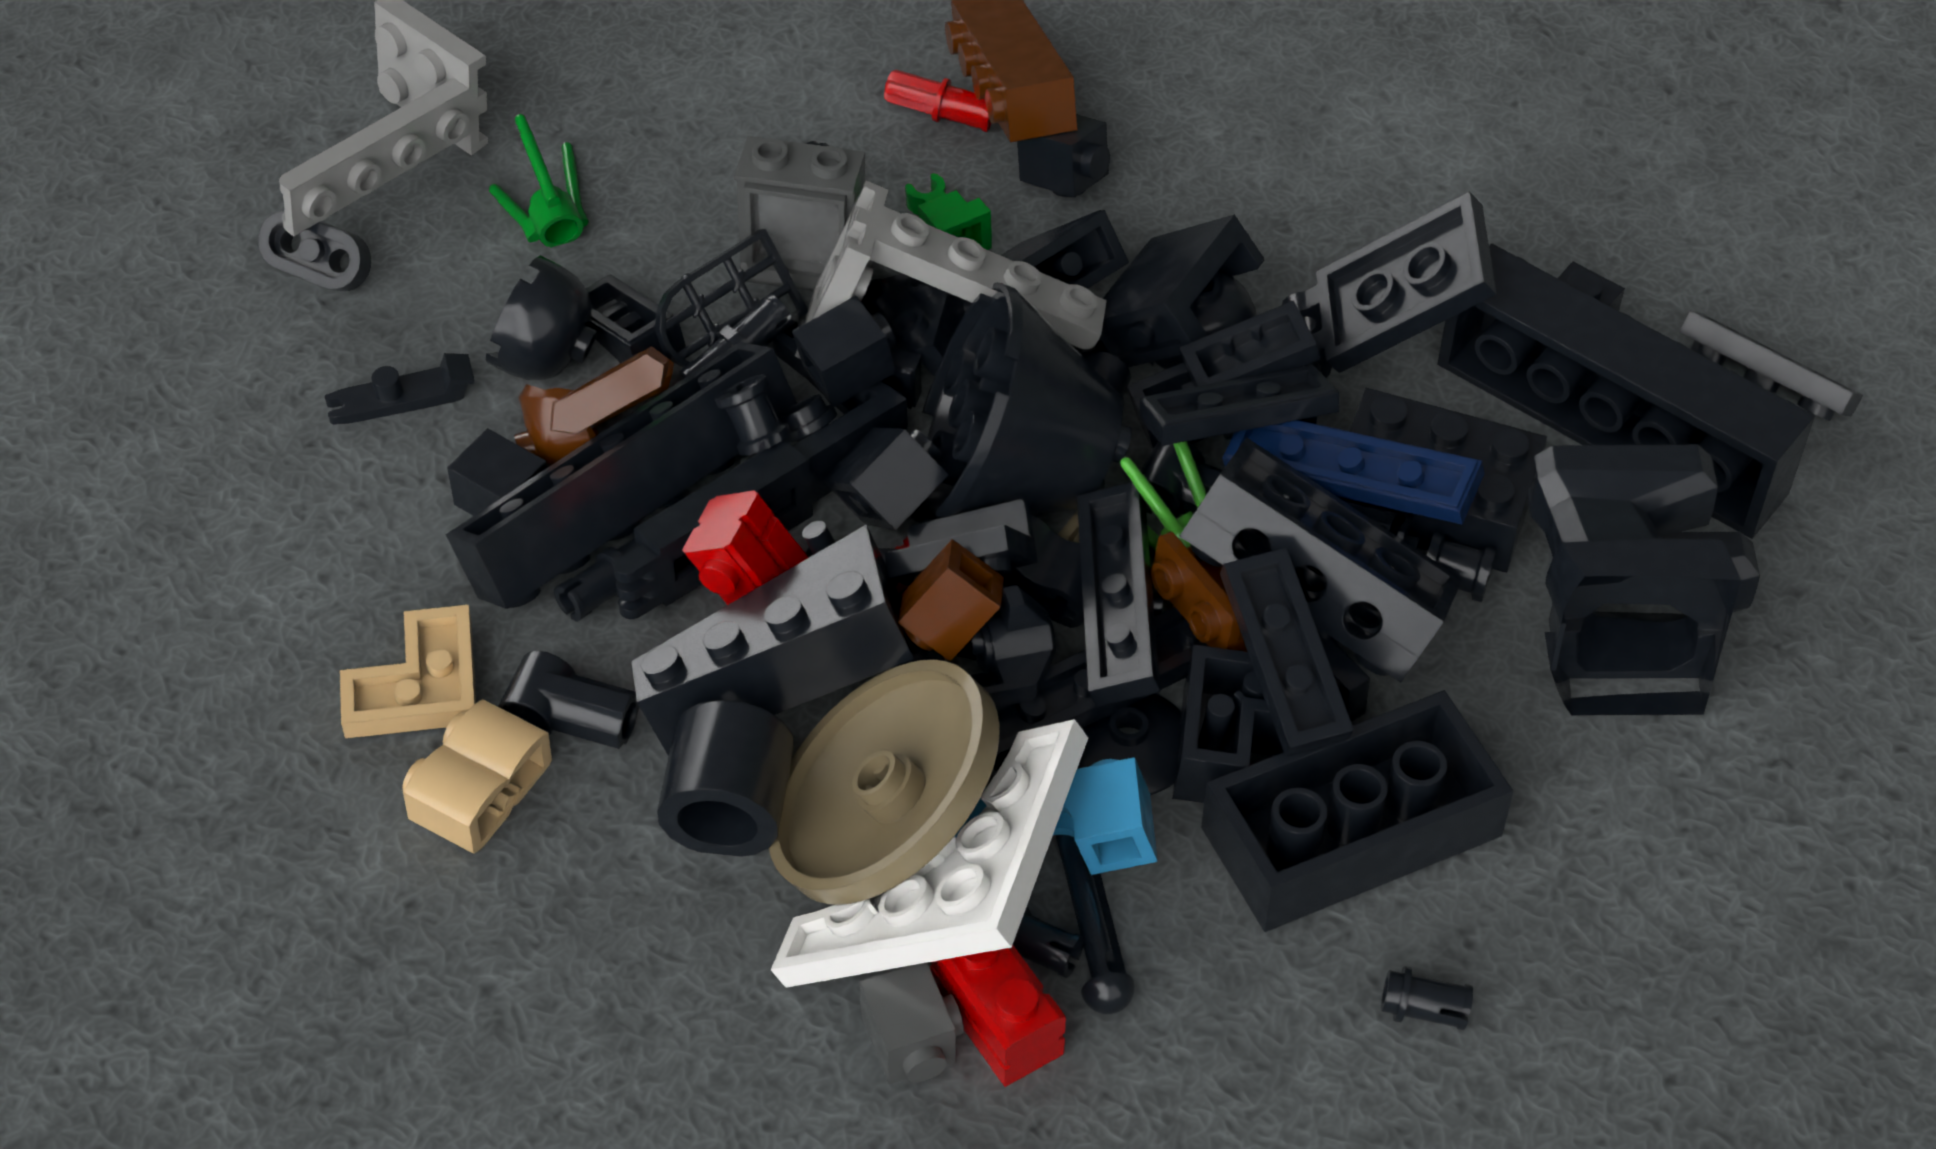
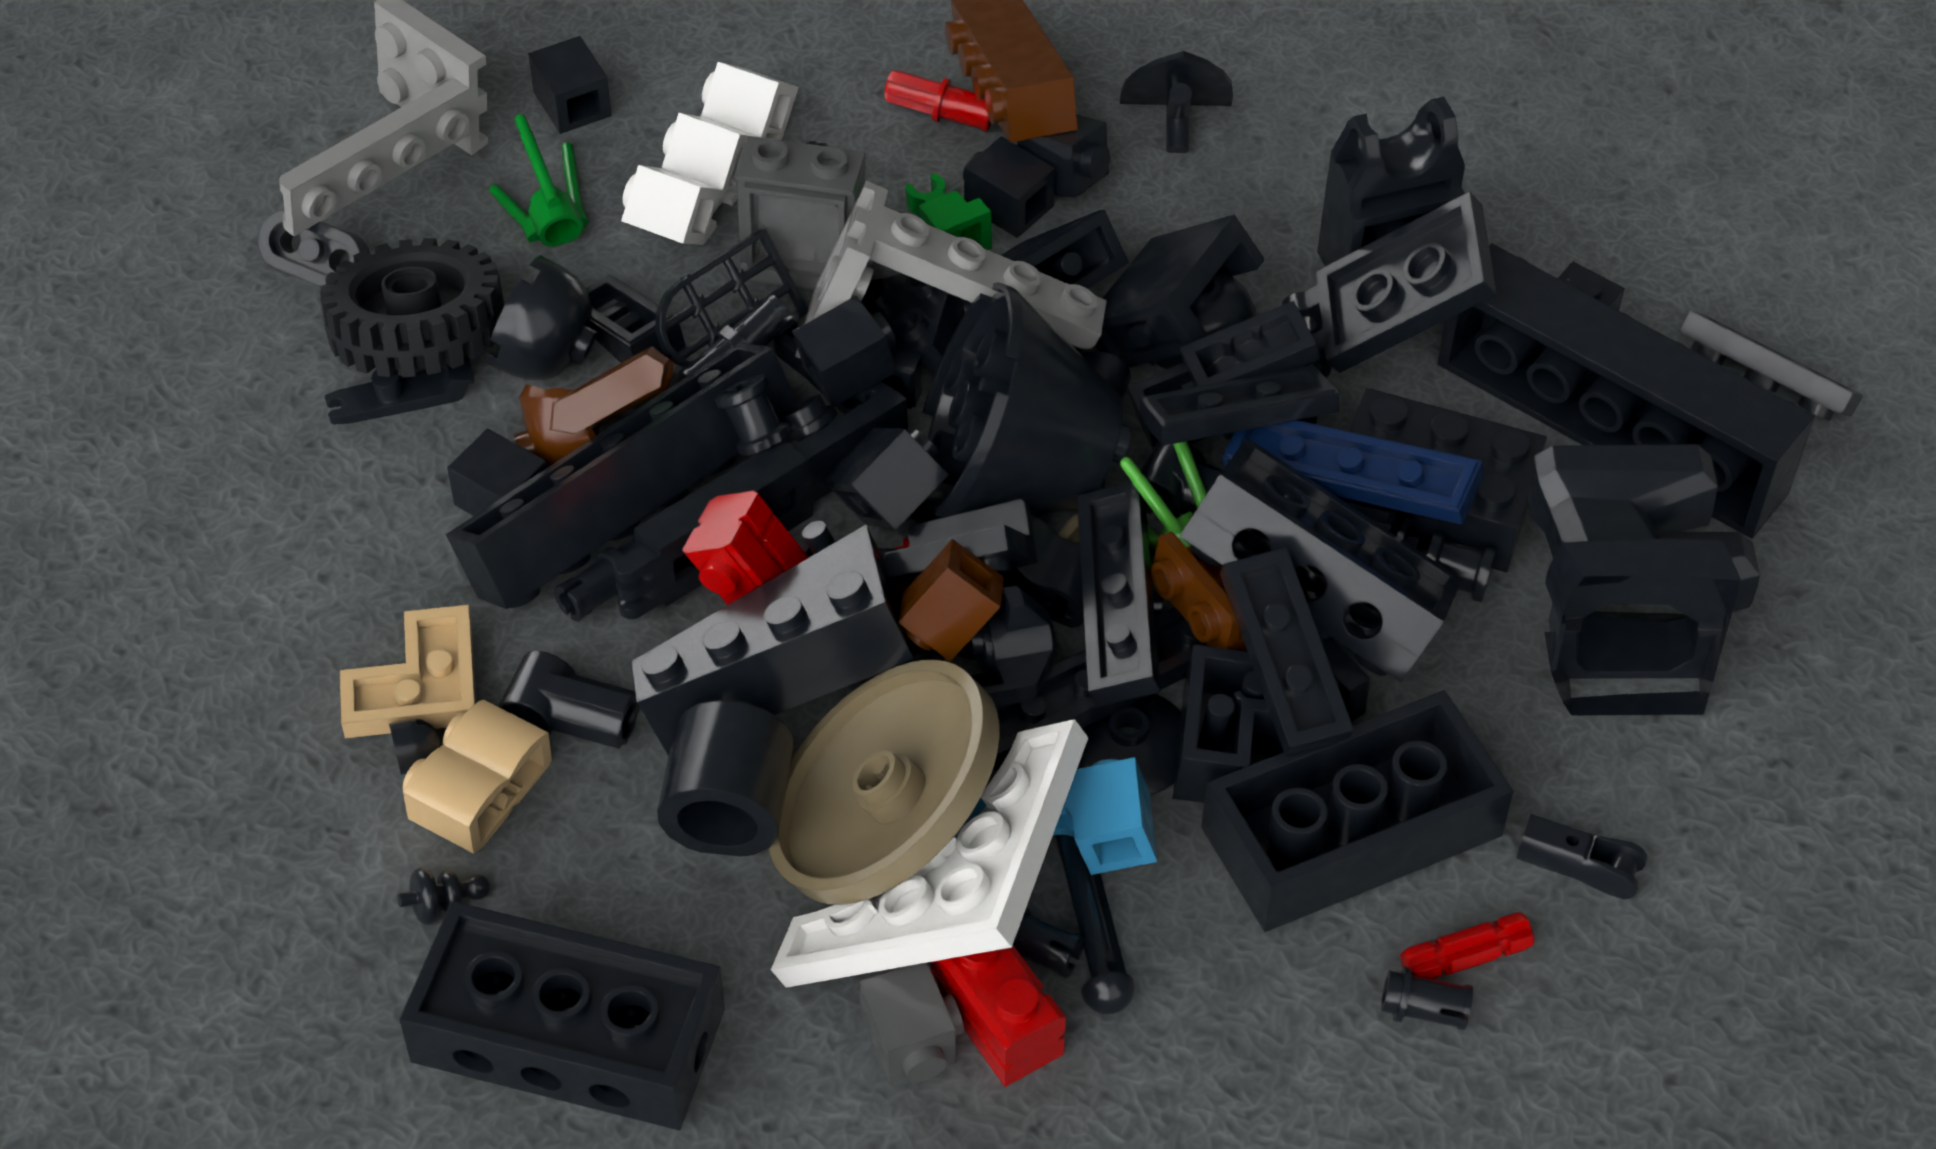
none -> black wheel [320,238,504,377]
none -> black hinge [389,719,440,775]
none -> black hair [397,867,490,925]
none -> black brick [399,901,725,1131]
none -> black brick [528,36,612,134]
none -> white brick [621,62,799,245]
none -> black brick [963,136,1055,238]
none -> black shield [1120,51,1233,153]
none -> black brick [1317,96,1465,267]
none -> red axle [1400,912,1535,979]
none -> black bar [1516,814,1648,899]

